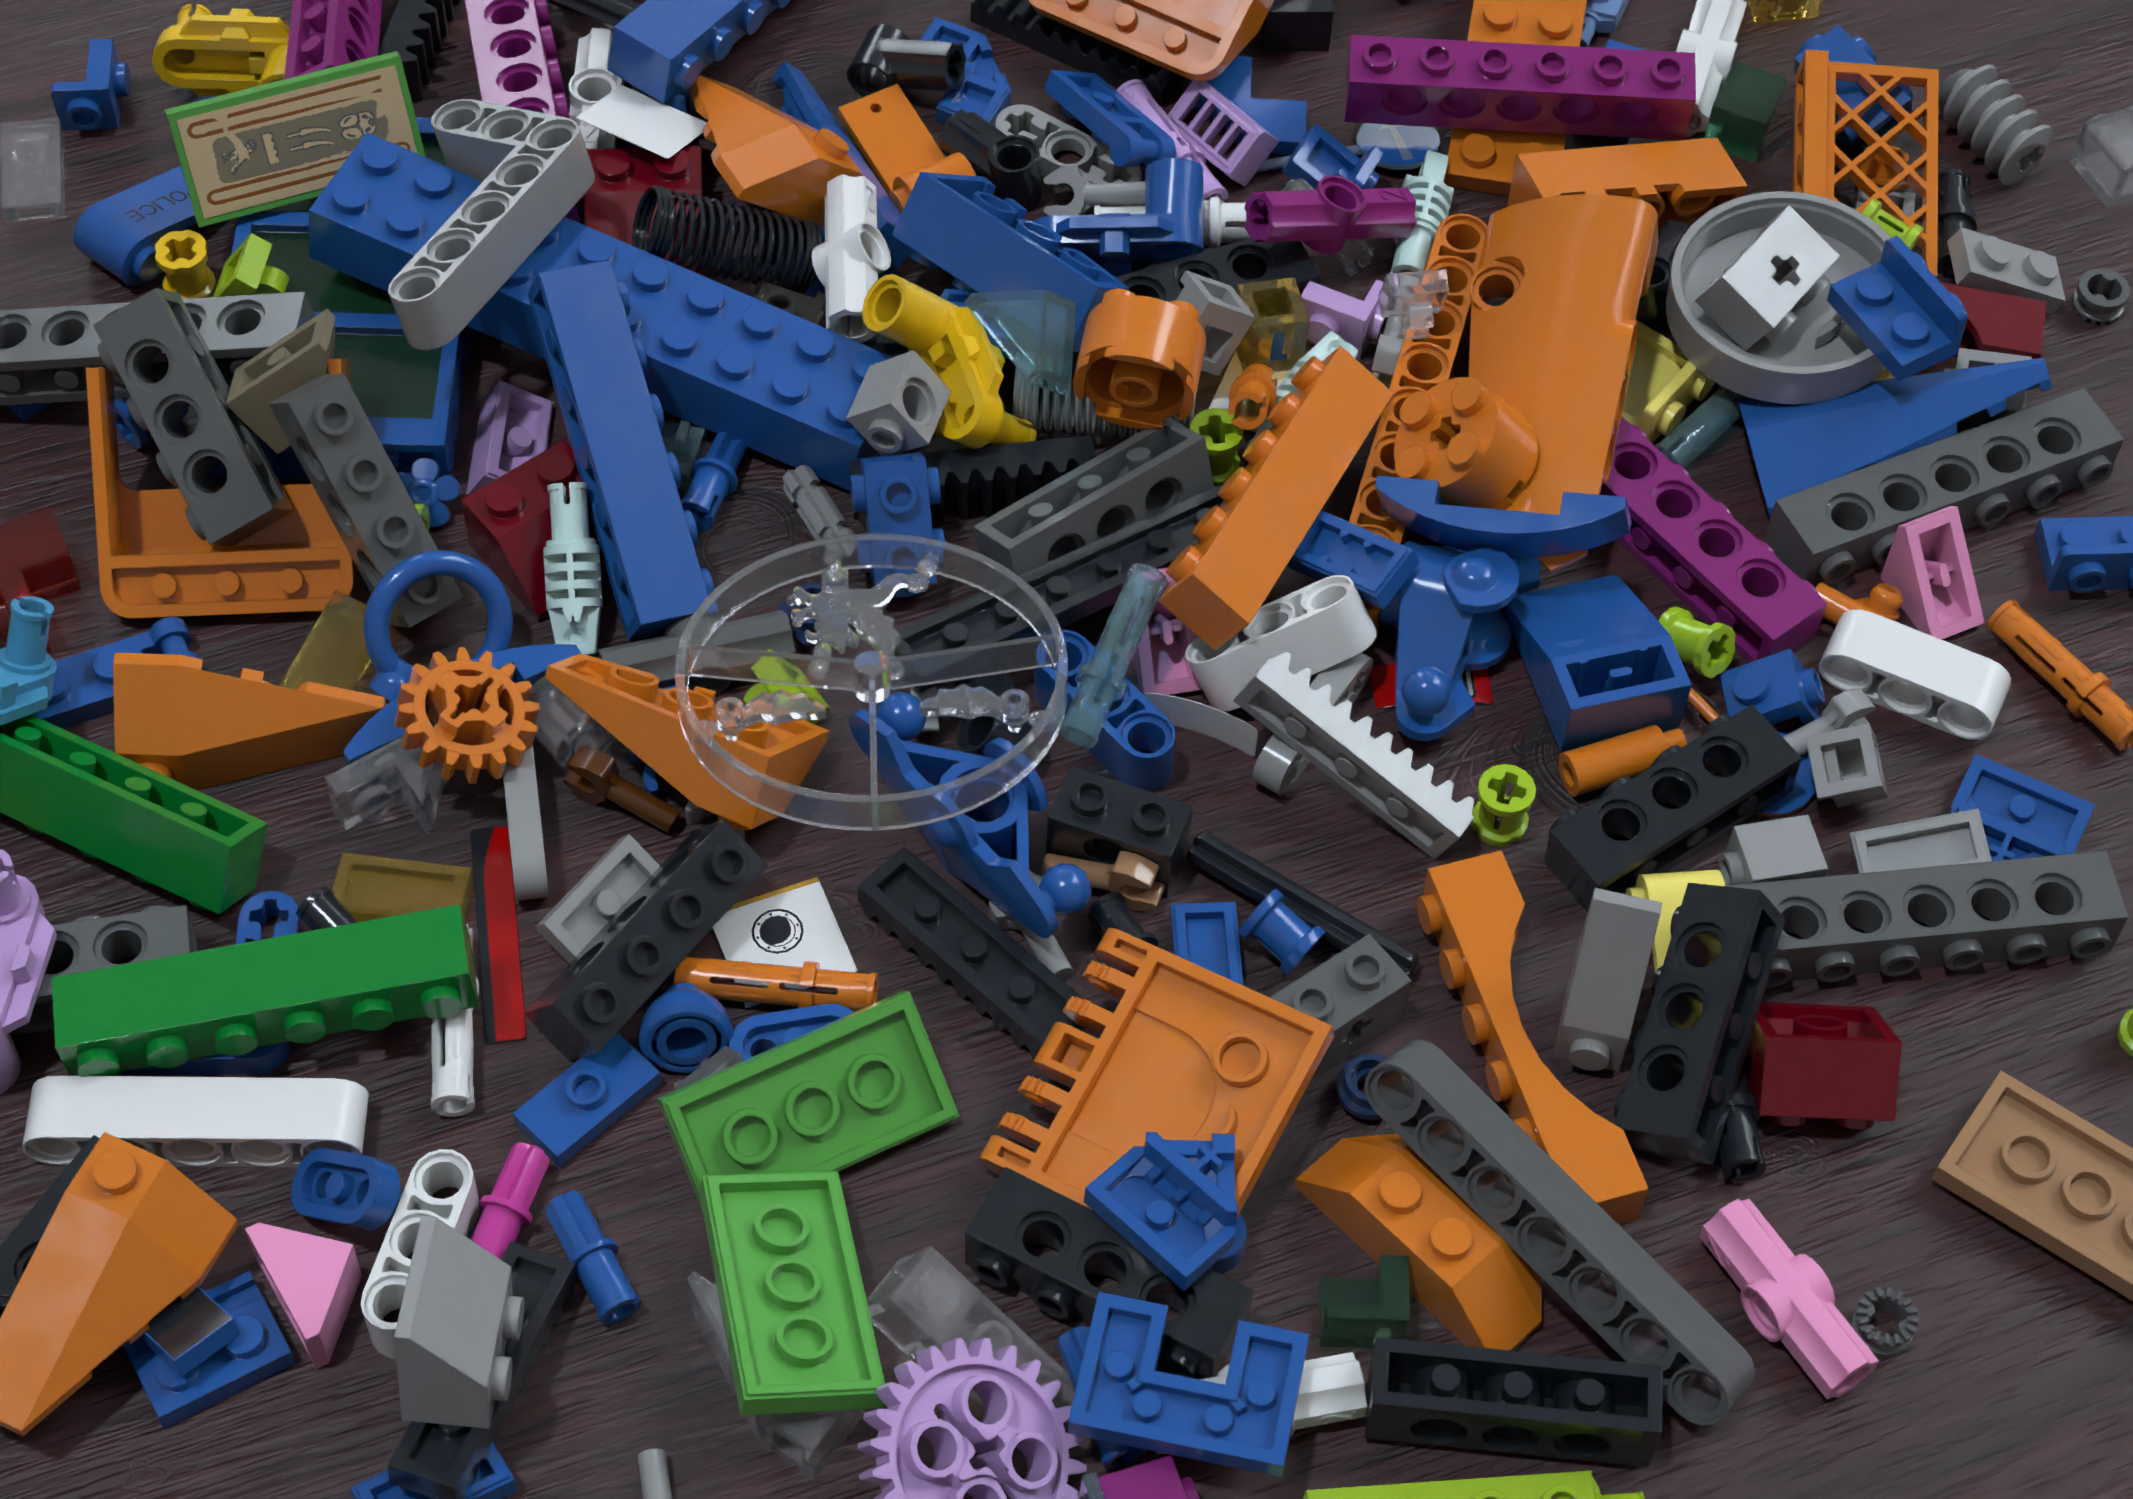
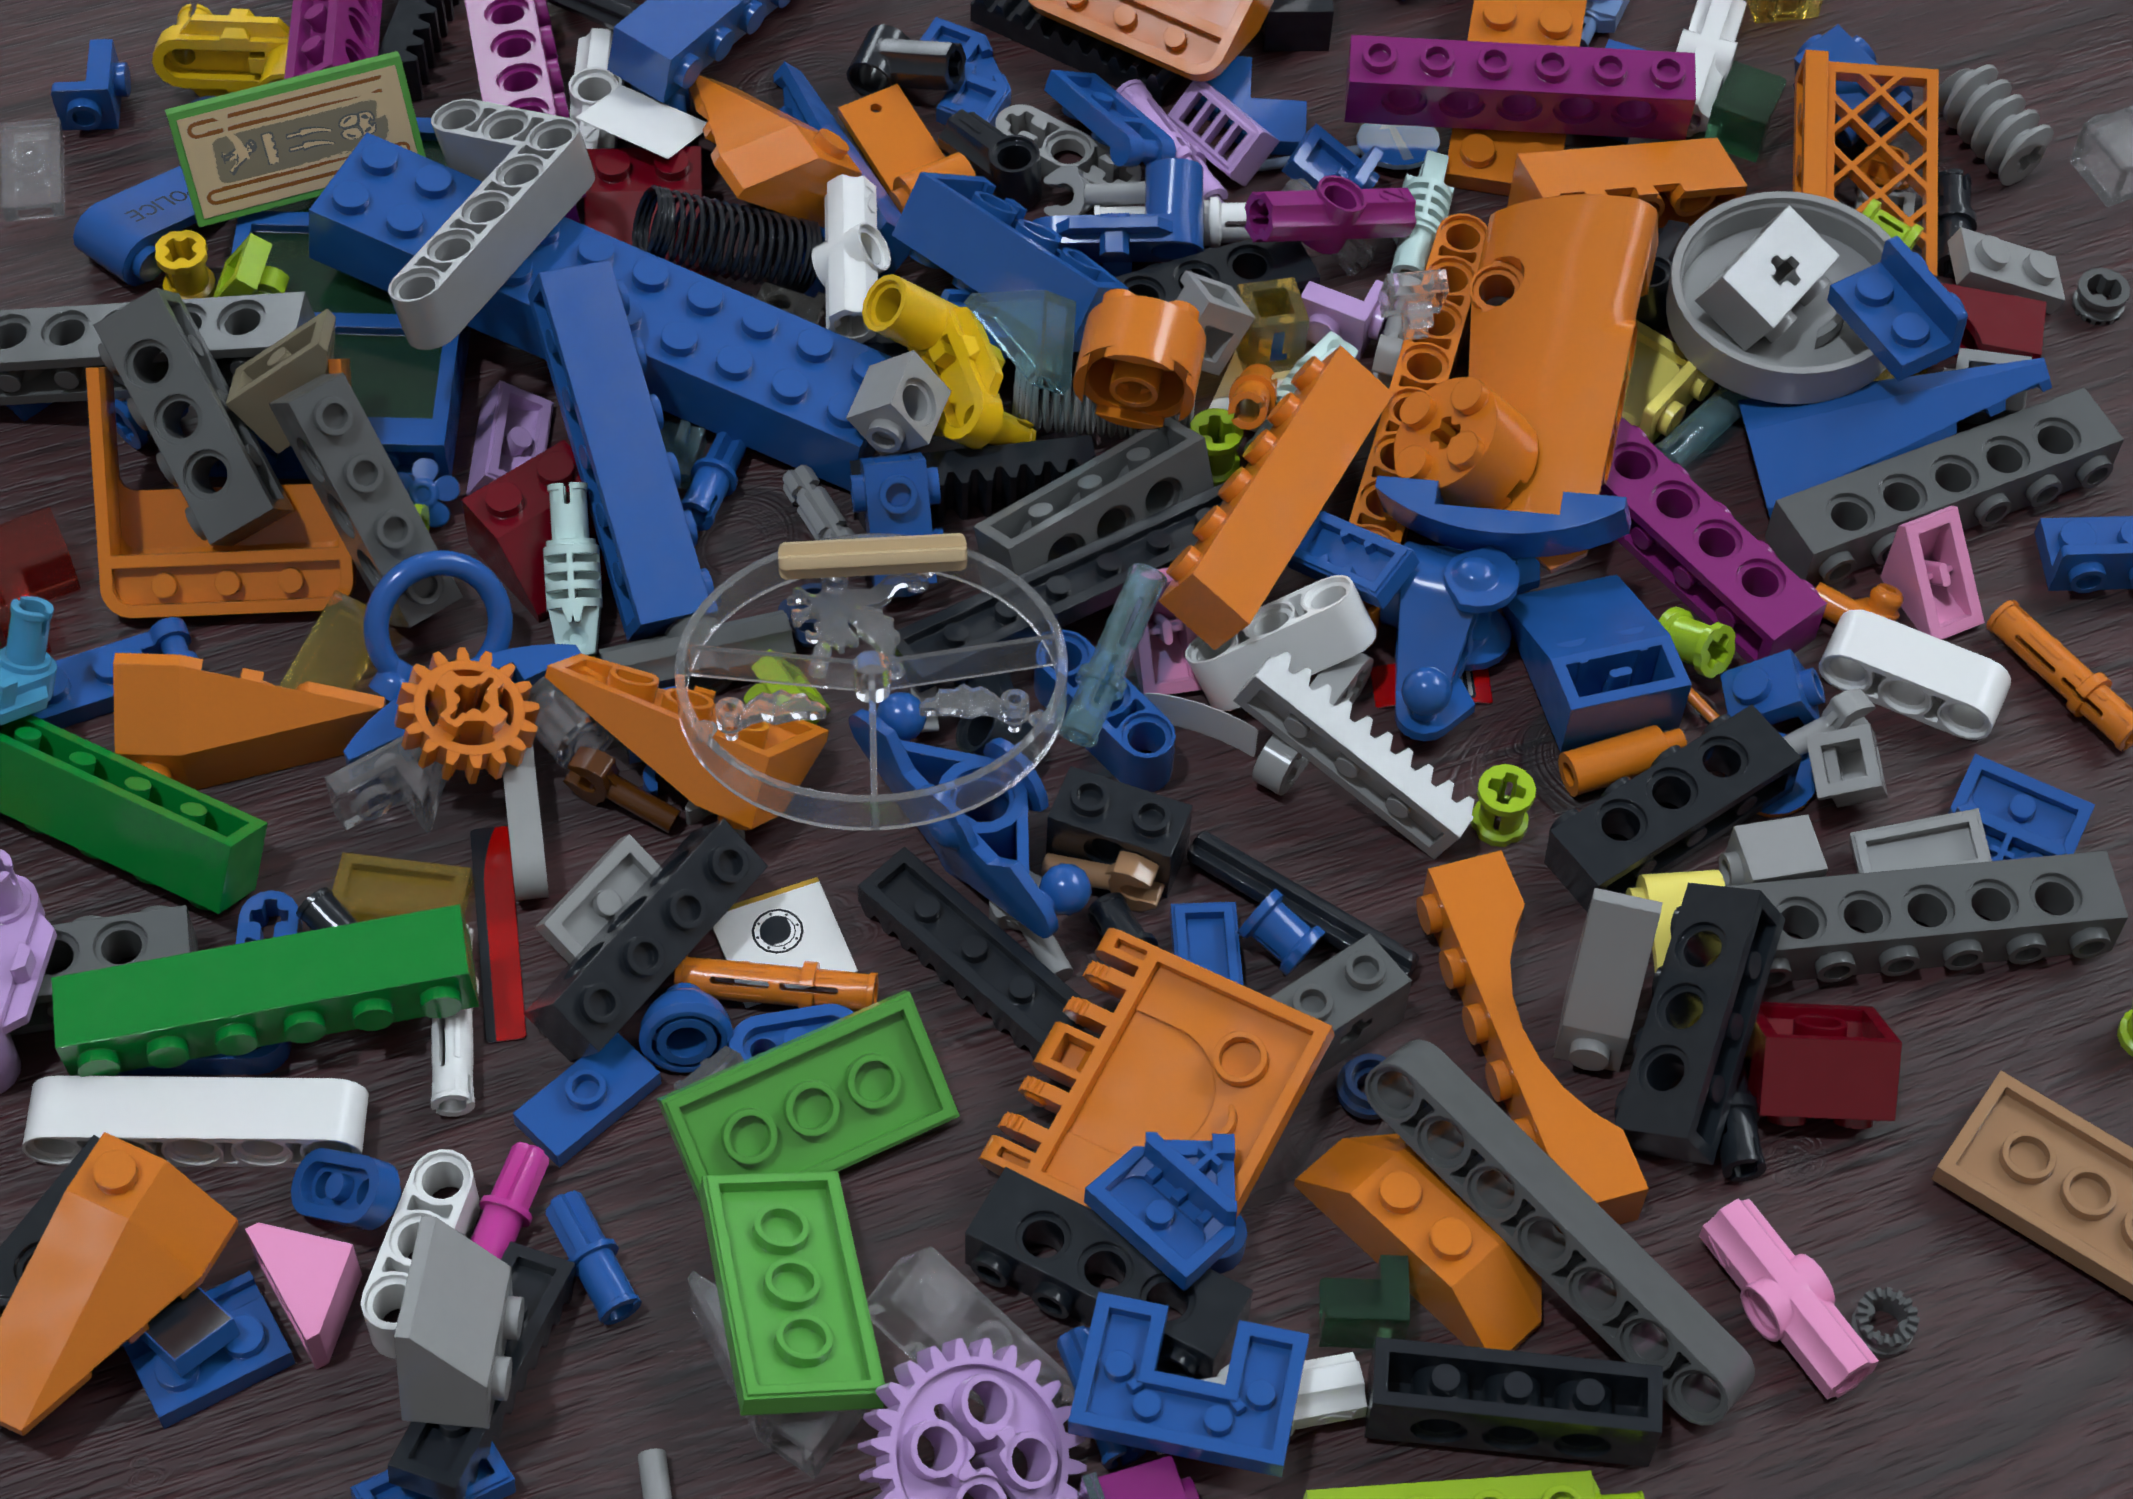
none -> tan axle [778,533,968,580]

